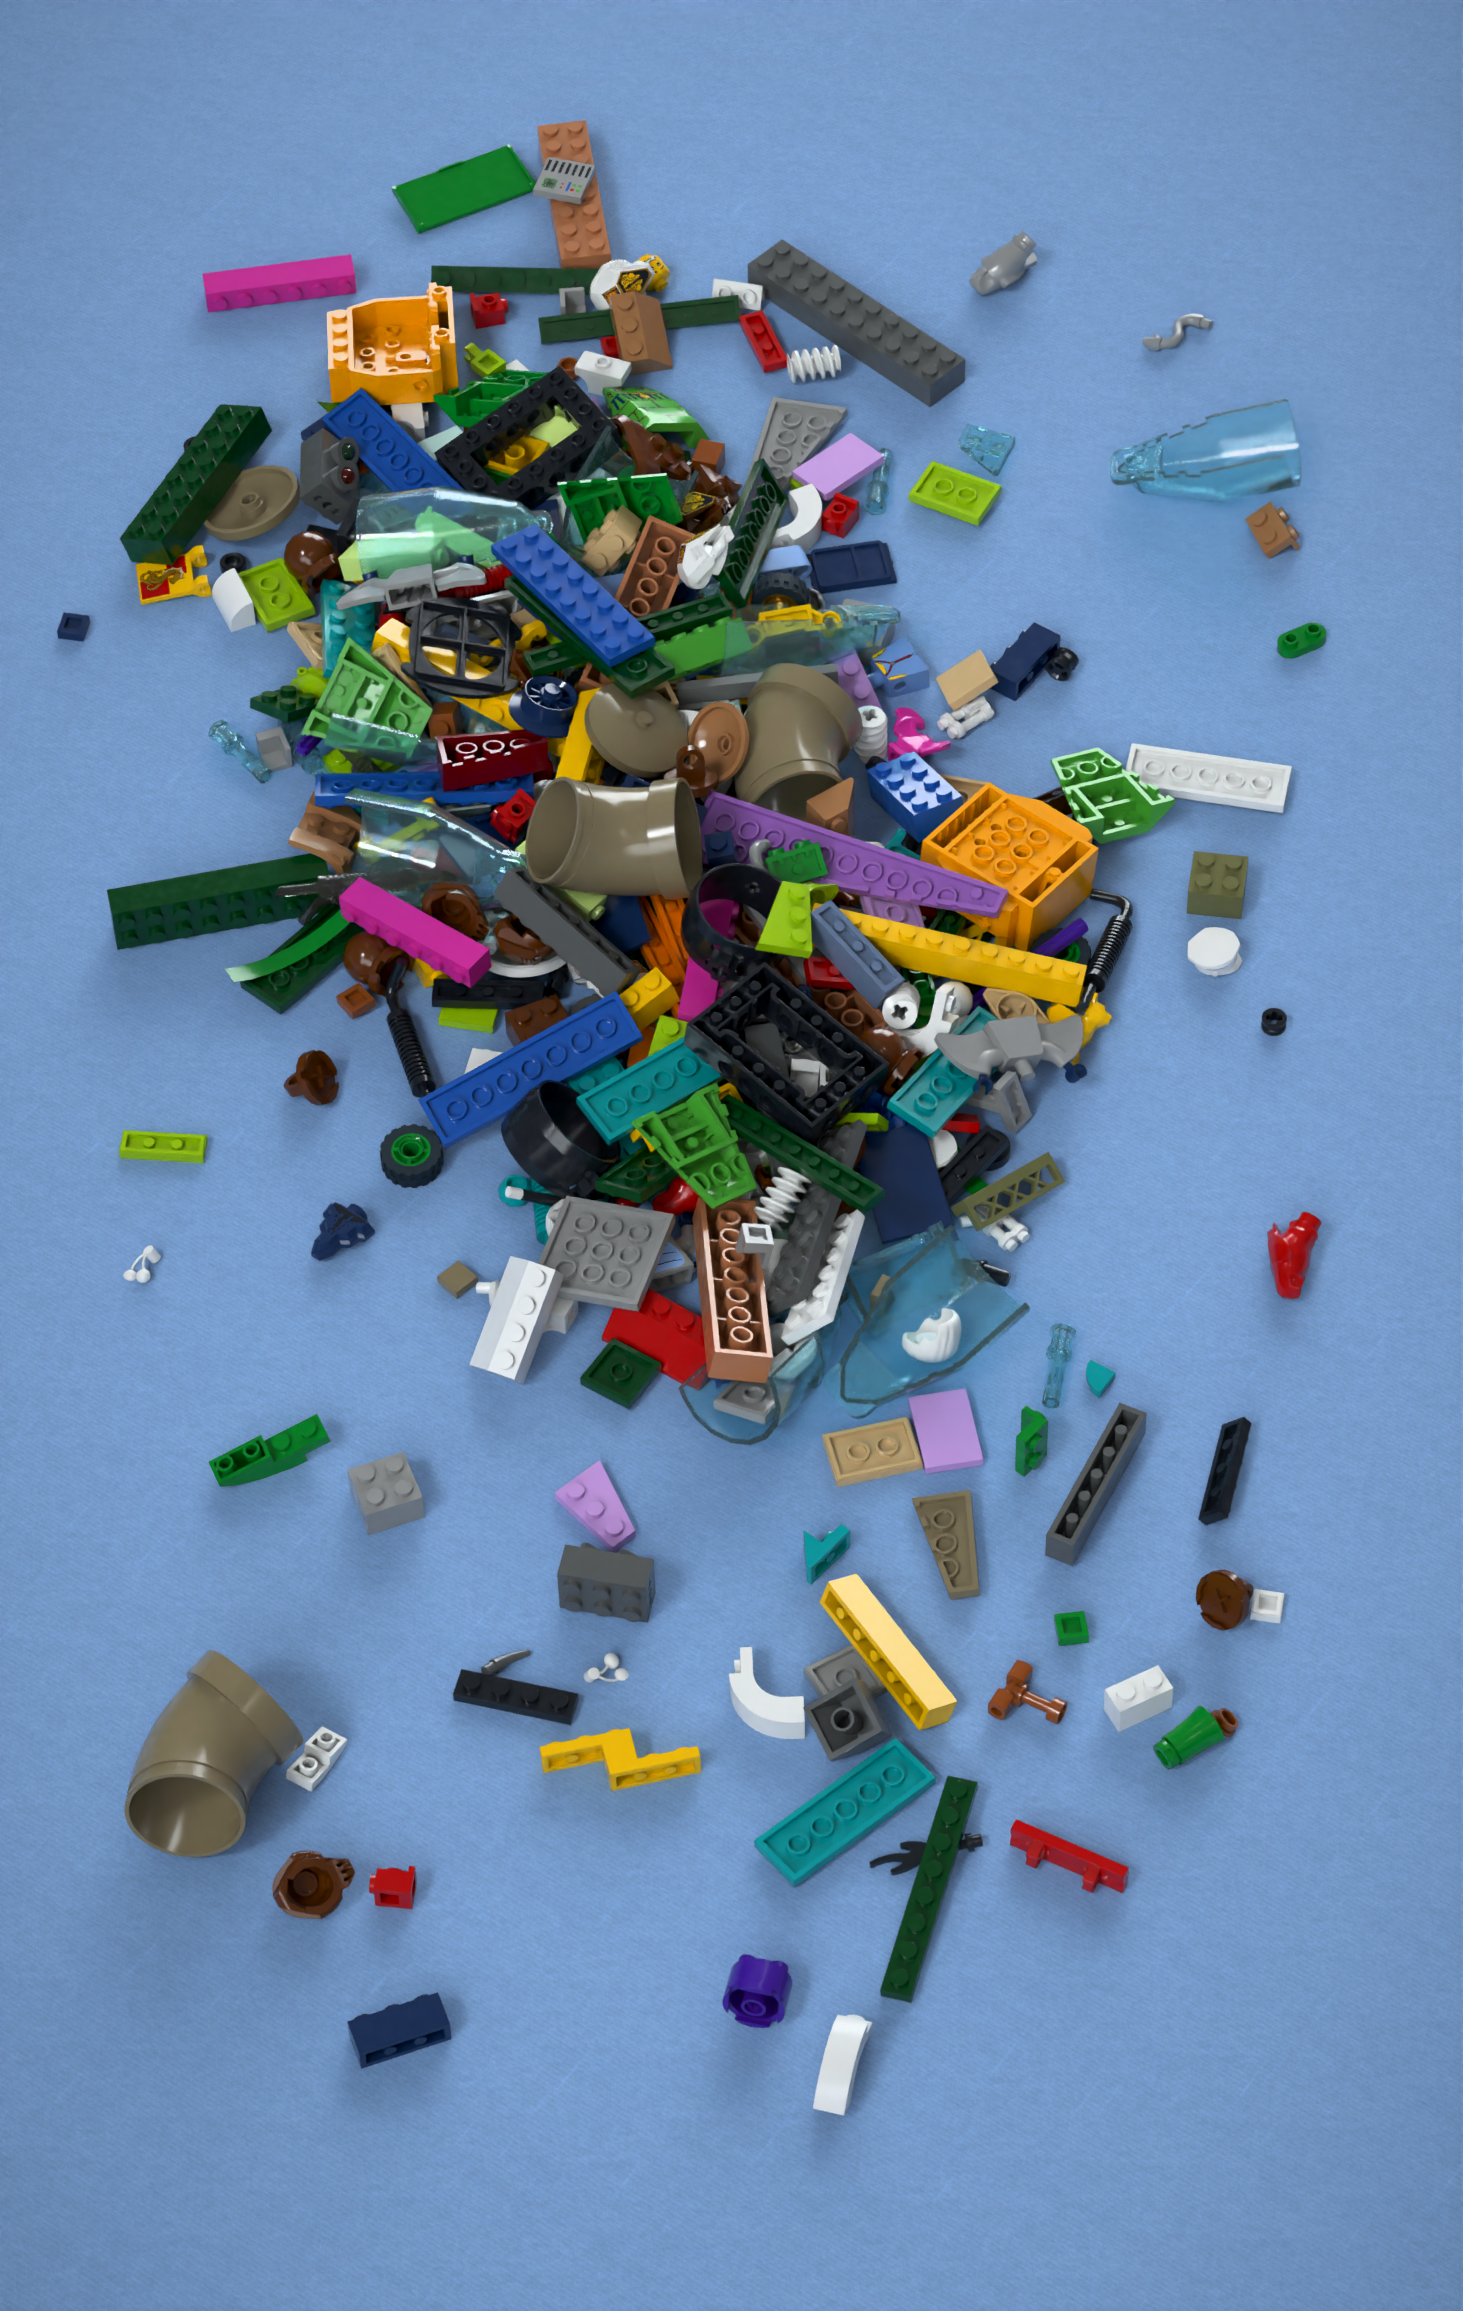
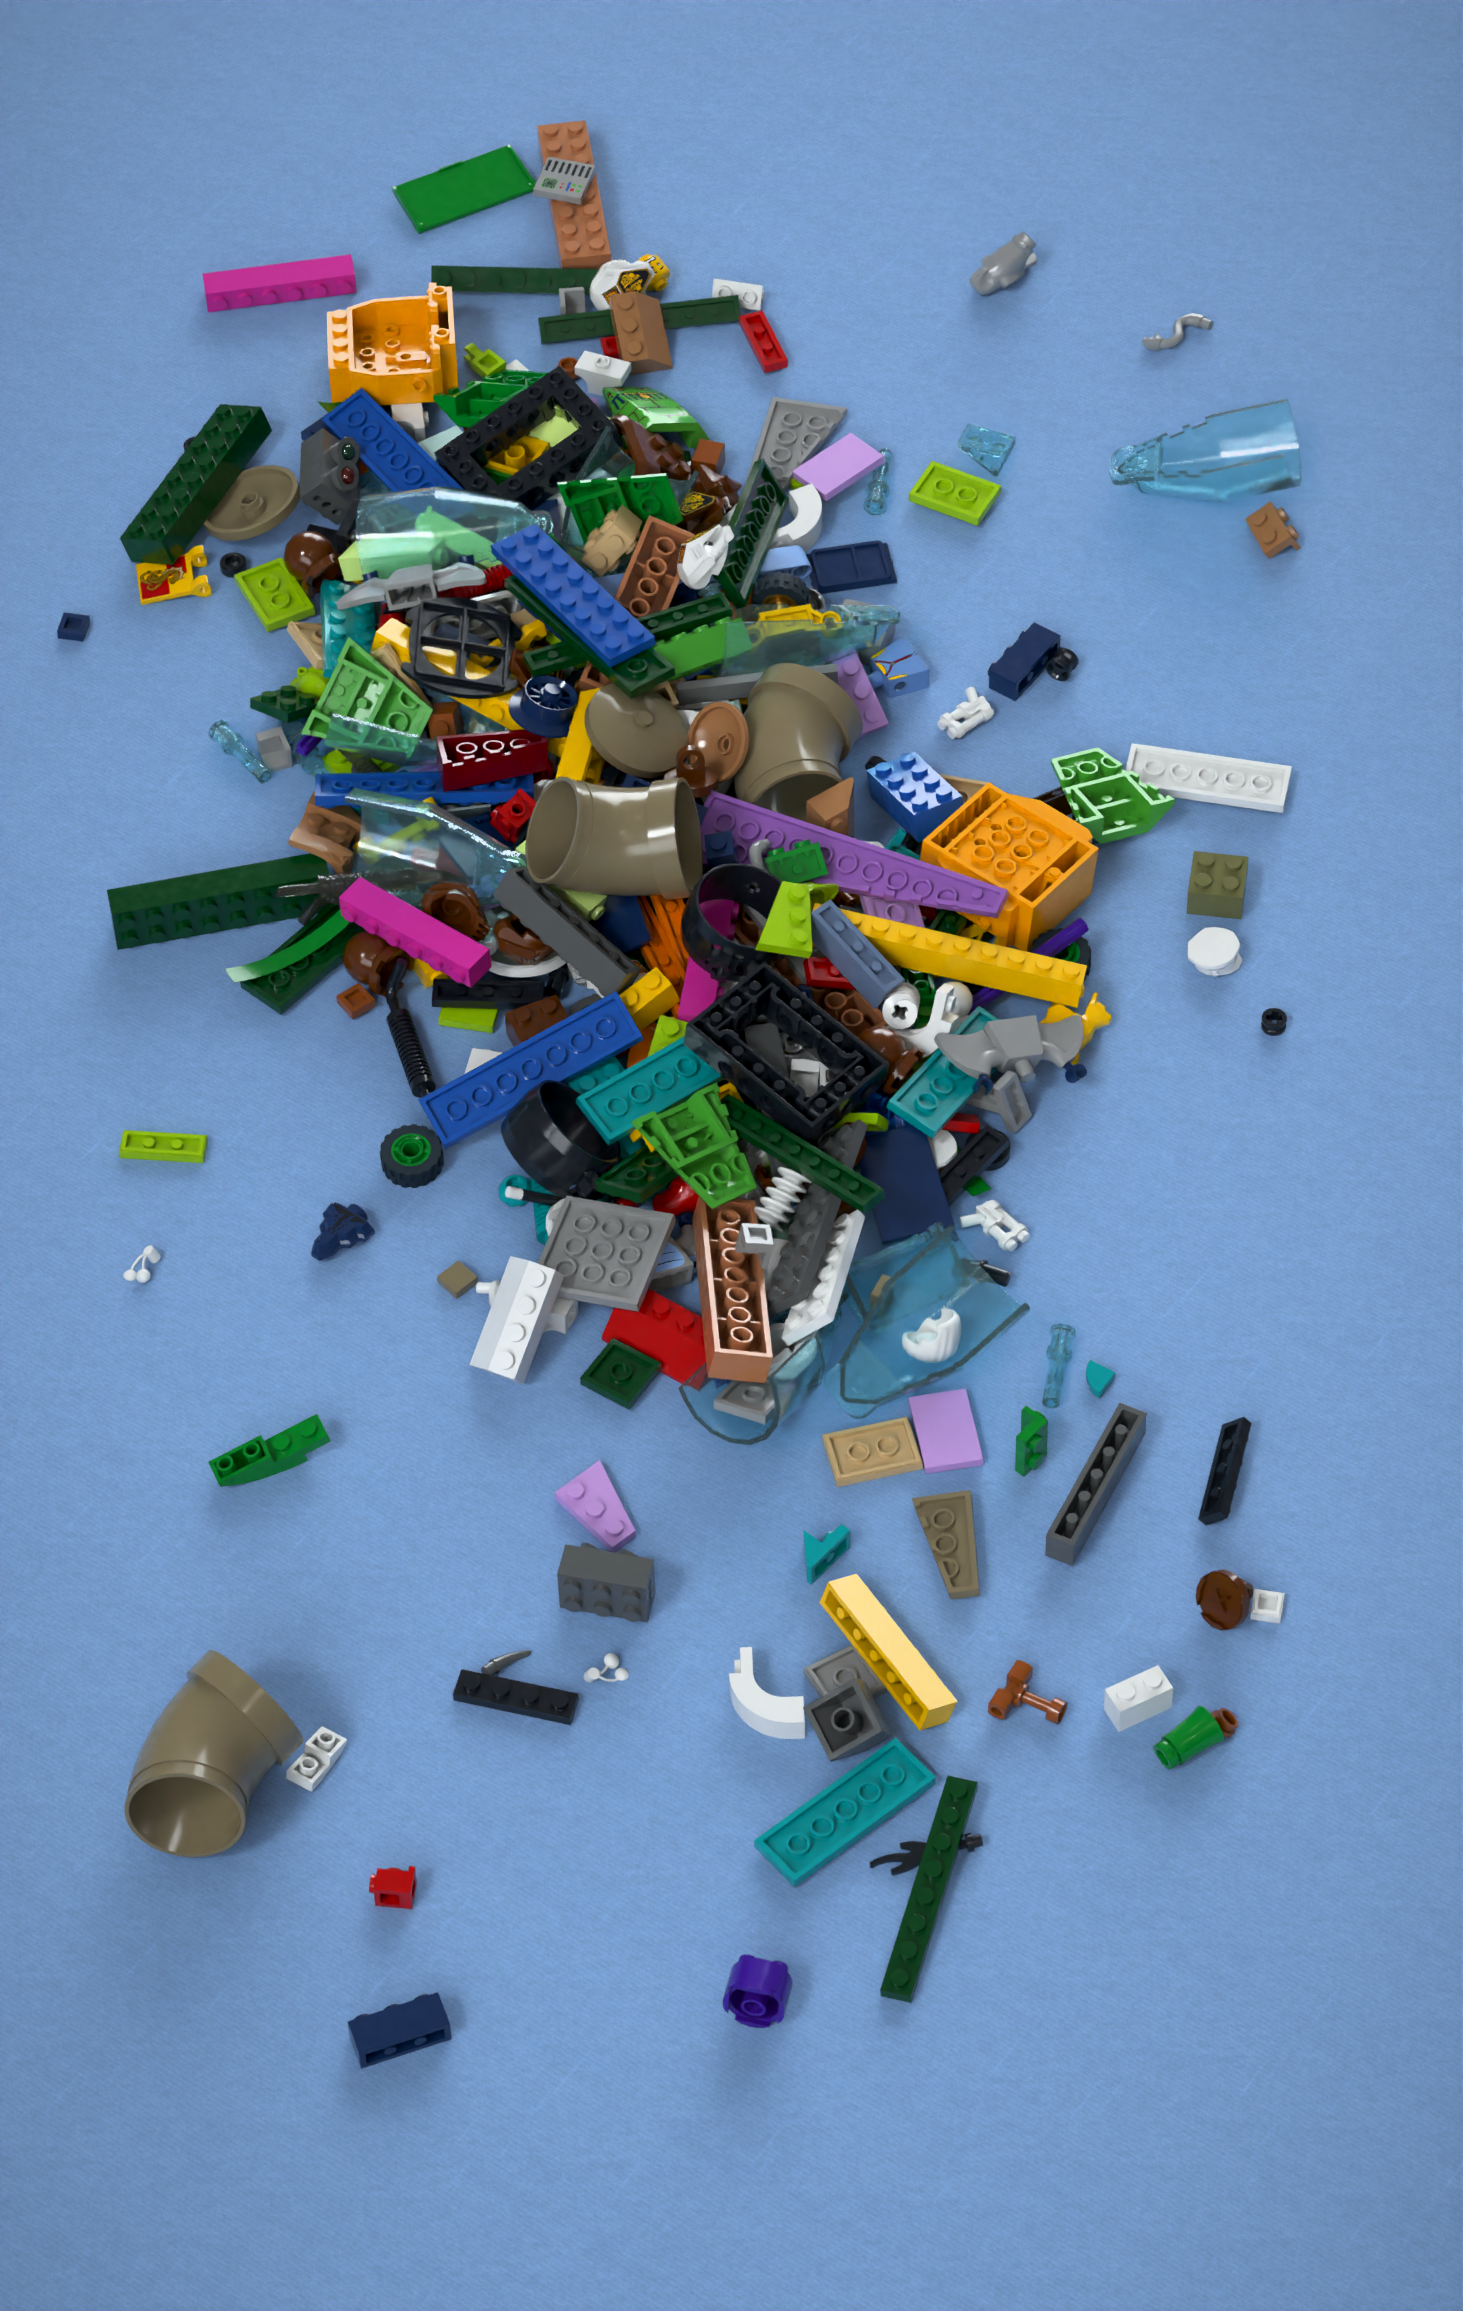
white brick [212,568,256,632] -> none
reddish brown helmet [272,1850,355,1919] -> none
reddish brown tile [284,1050,339,1106] -> none
light grey brick [347,1452,425,1535] -> none
red brick [469,292,509,329] -> none
yellow bracket [539,1728,701,1791] -> none
dark grey brick [747,239,965,407] -> none
white piece [786,345,841,383] -> none
white arch [813,2015,873,2116] -> none
red brick [821,492,859,539] -> none
white piece [853,706,888,763] -> none
dark pink animal [887,707,951,761] -> none
tan tile [935,649,998,711] -> none
olive fence [951,1152,1065,1232] -> none
tan hat [983,988,1050,1024] -> none
red hinge [1010,1819,1129,1893] -> none
green plate [1054,1611,1089,1646] -> none
black piece [1075,888,1133,1012] -> none
red animal [1267,1212,1322,1300] -> none
green plate [1277,623,1326,659] -> none

